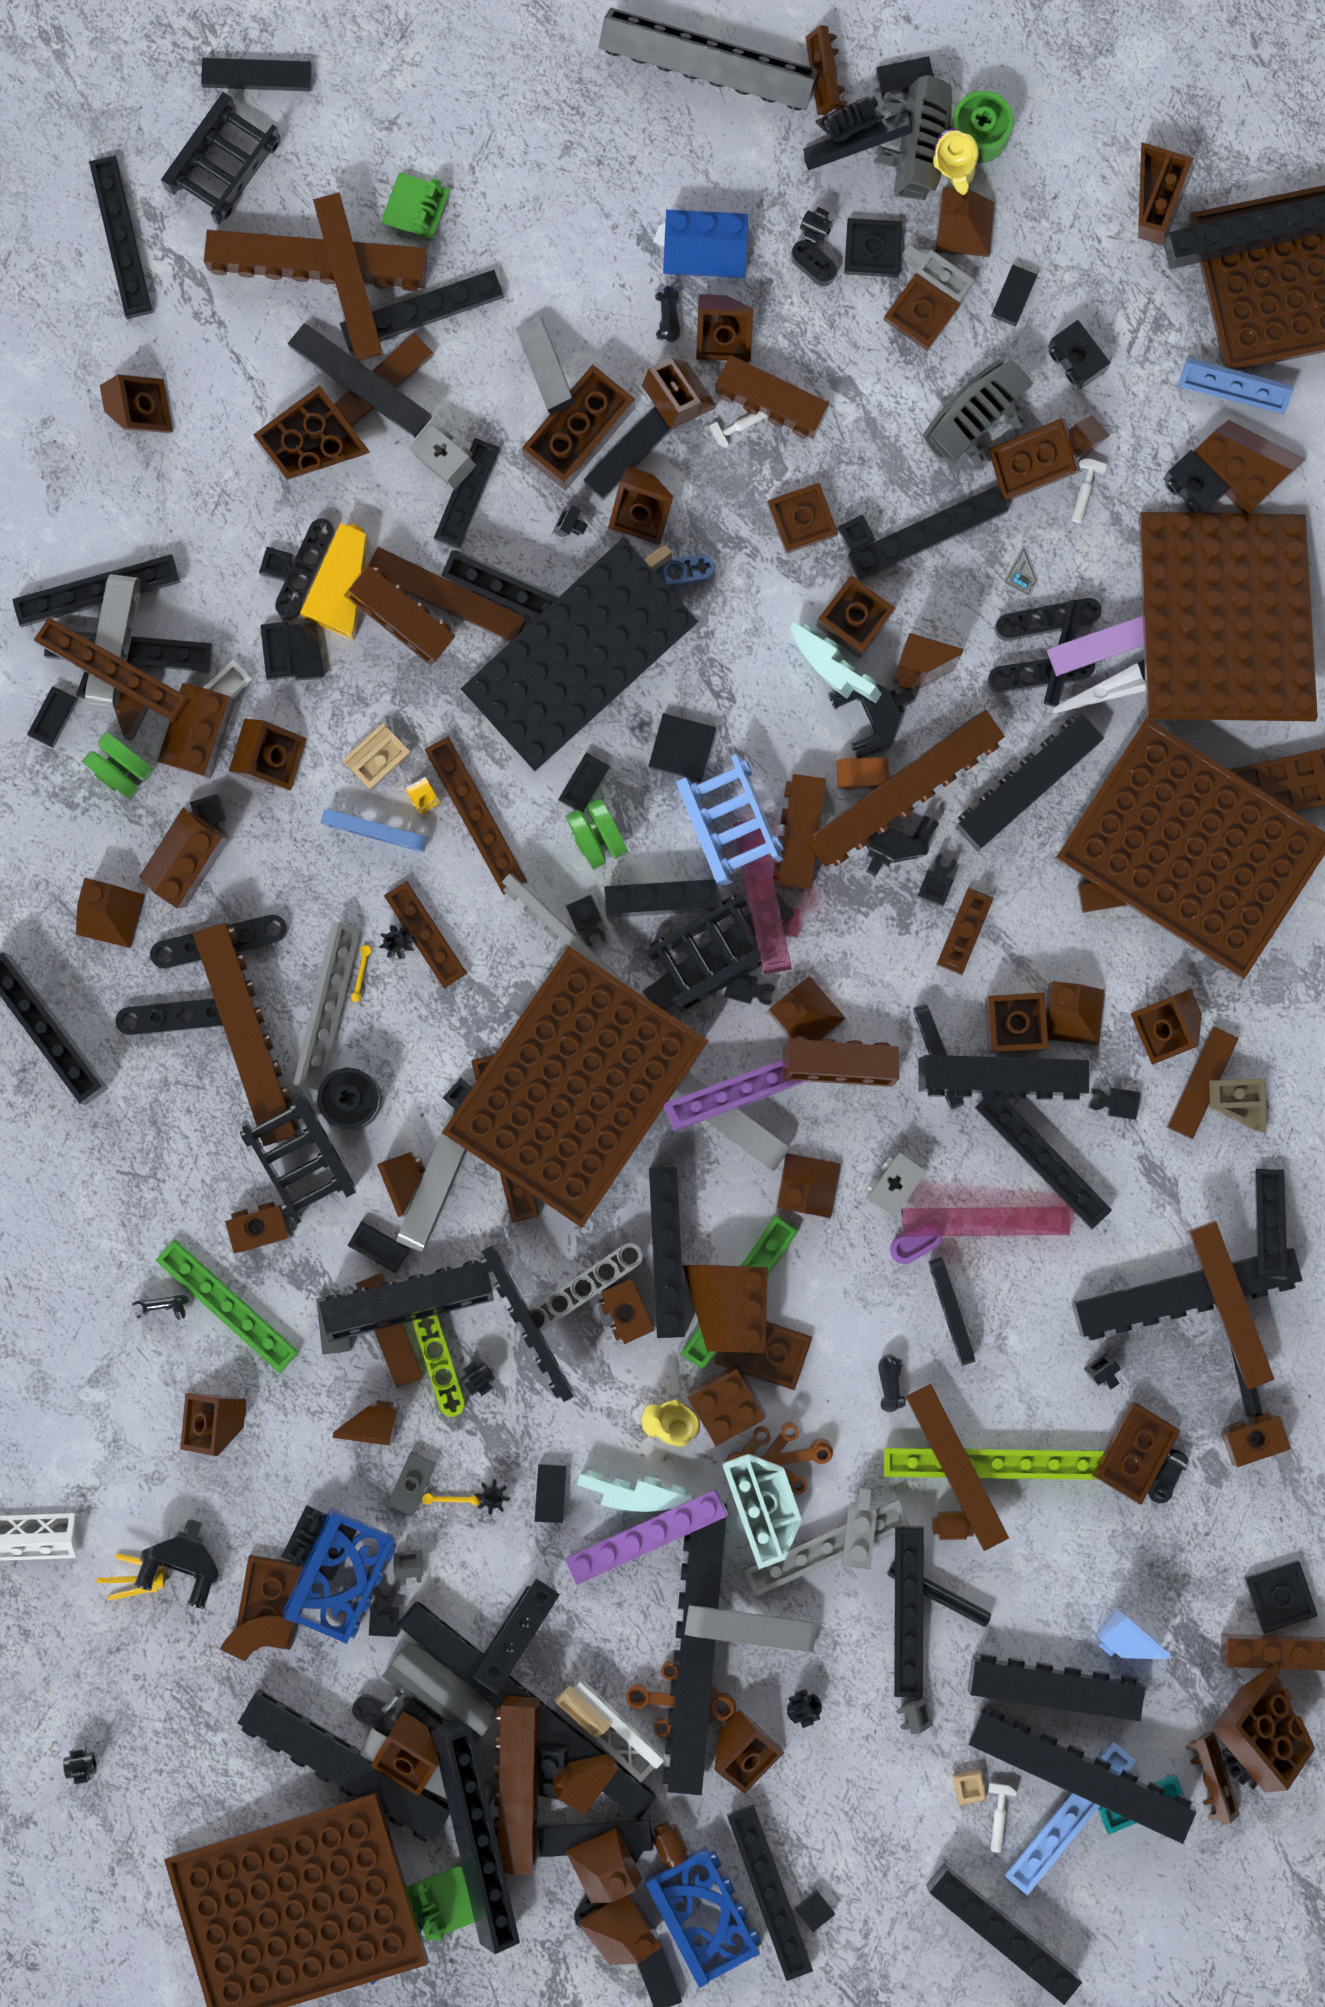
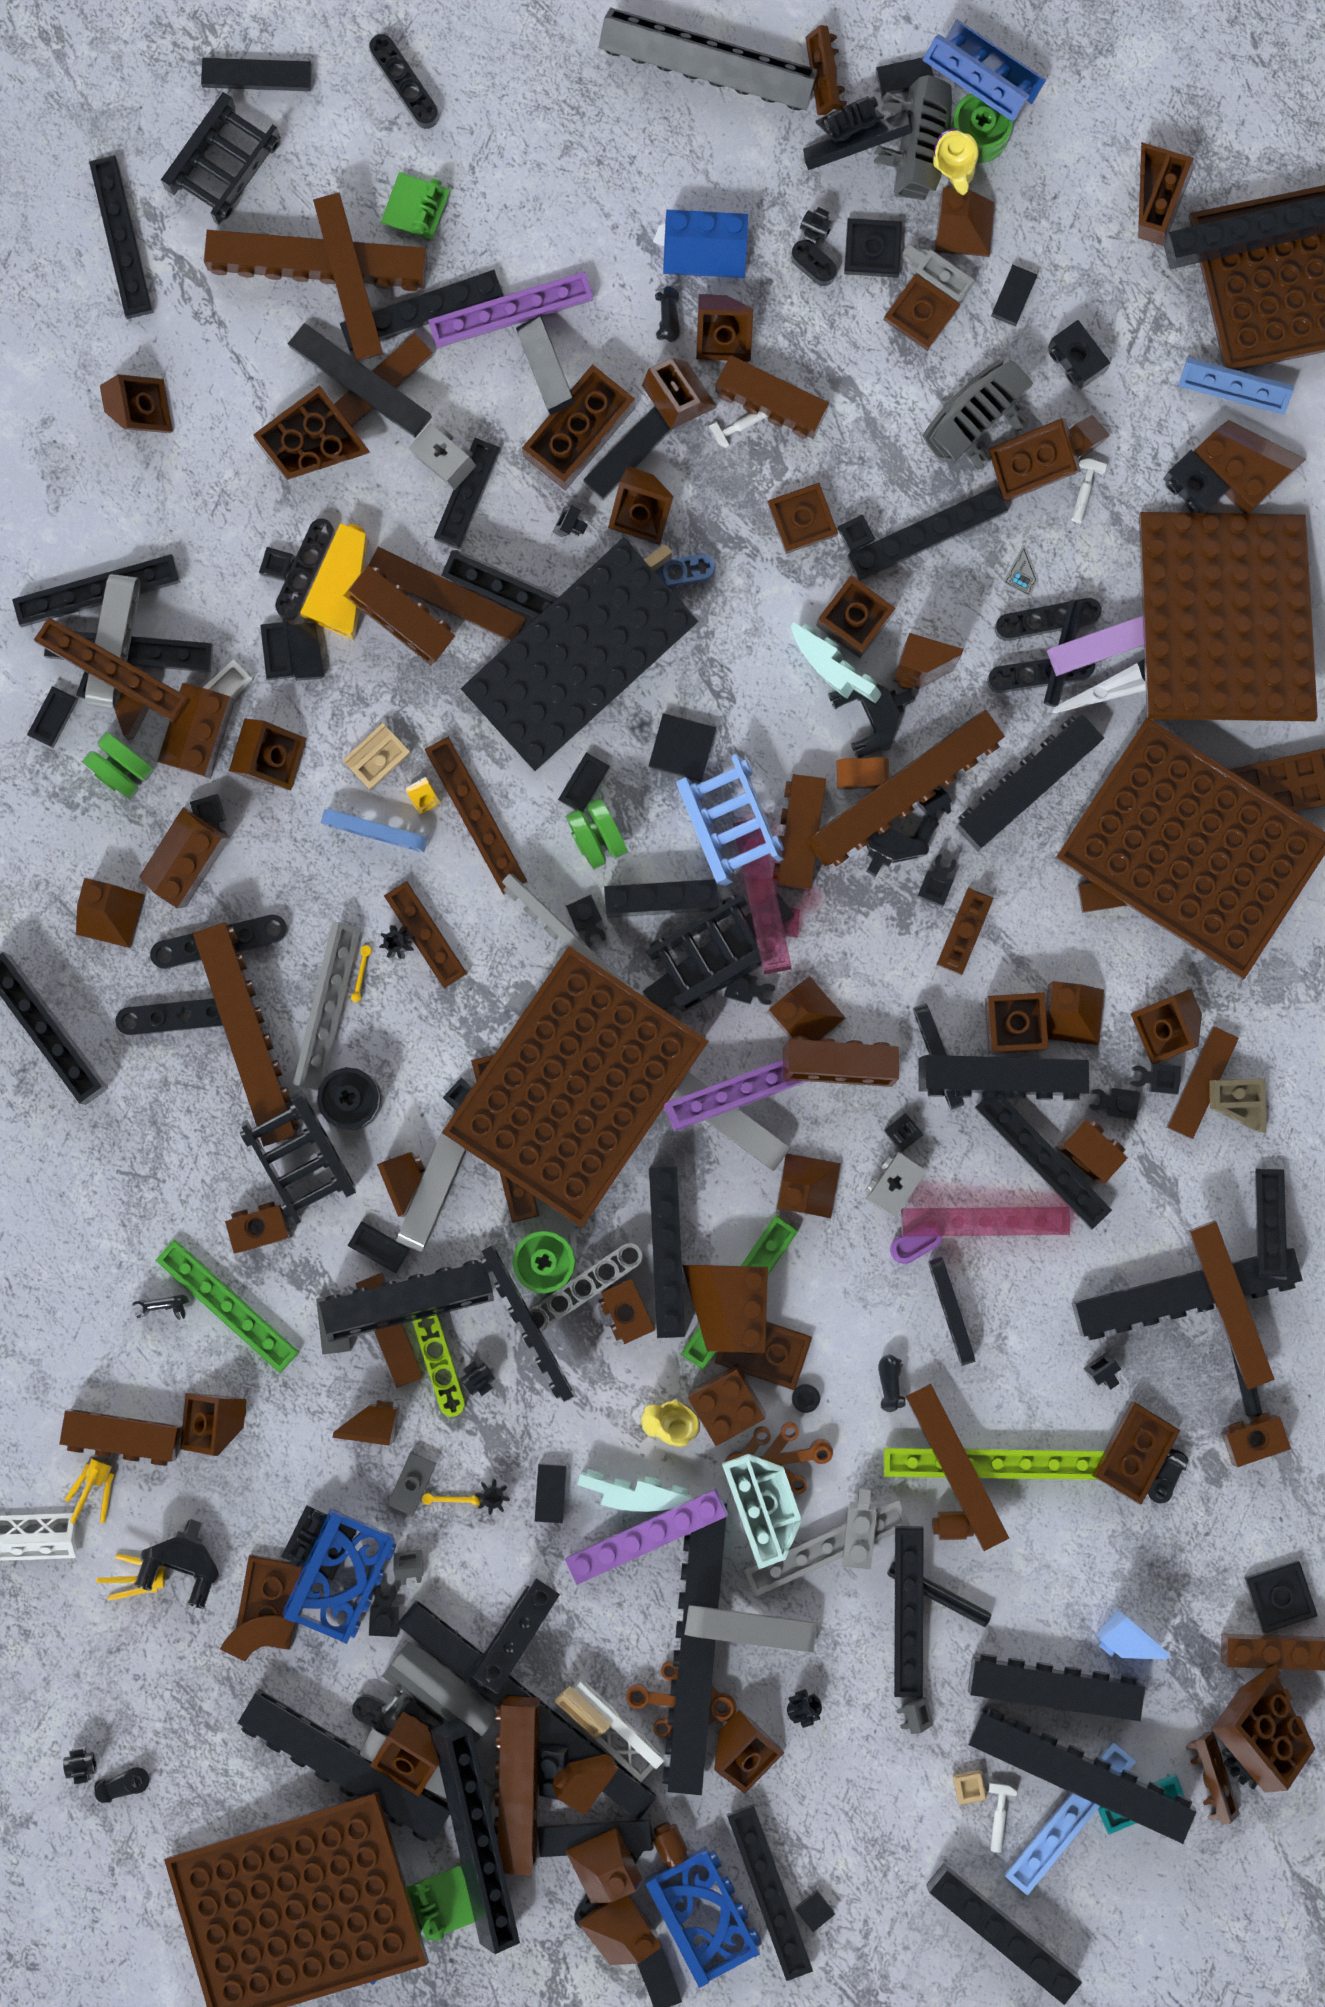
none -> reddish brown brick [59,1409,182,1466]
none -> yellow plant [65,1458,115,1524]
none -> black piece [94,1767,150,1803]
none -> black beam [369,34,439,129]
none -> medium lavender plate [428,272,593,349]
none -> bright green wheel [512,1231,576,1293]
none -> black tile [792,1384,820,1413]
none -> black tile [884,1113,924,1152]
none -> black tile [916,786,952,821]
none -> blue fence [923,19,1046,122]
none -> reddish brown brick [1055,1120,1128,1184]
none -> black plate [1130,1064,1181,1095]

